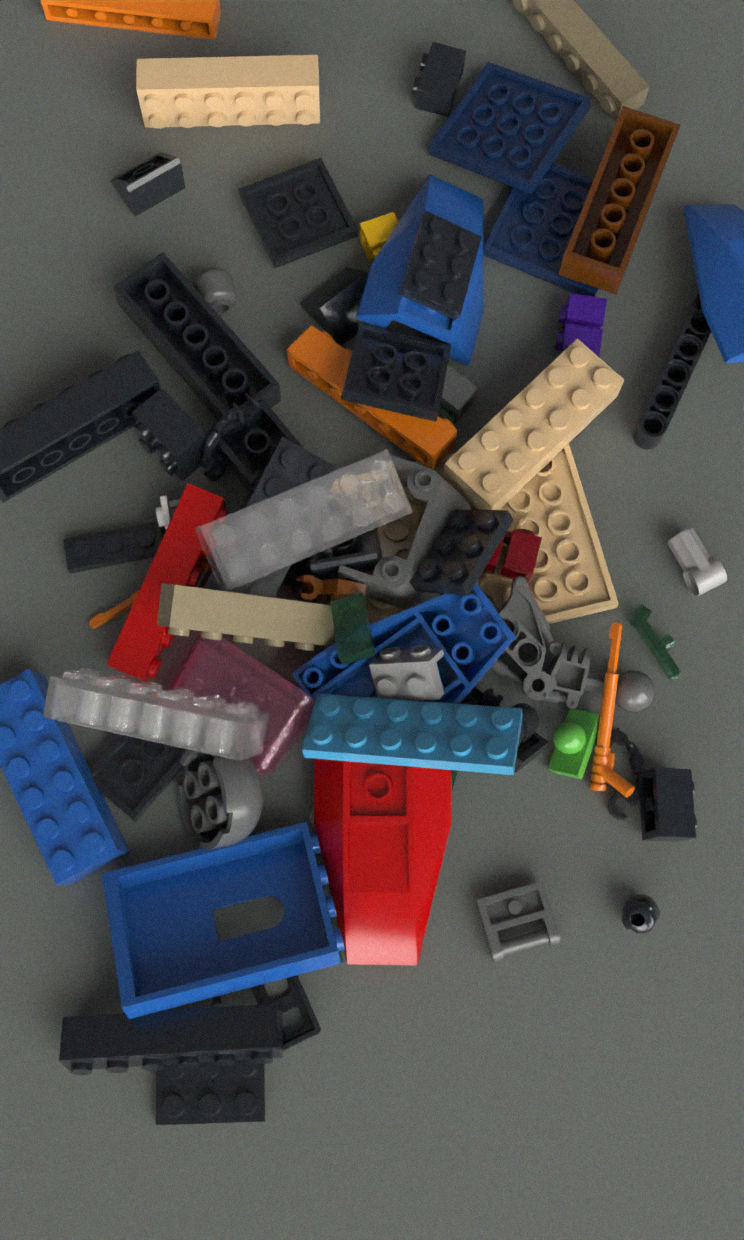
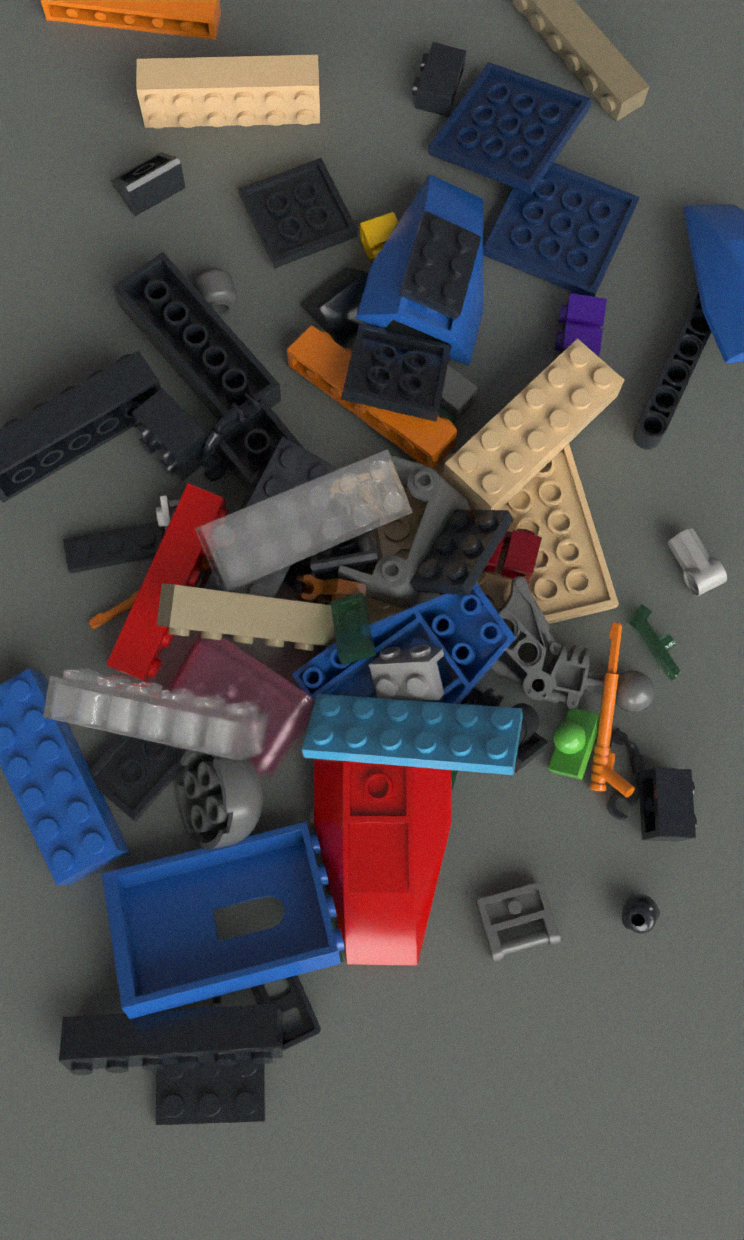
reddish brown brick [558,106,680,295] -> none

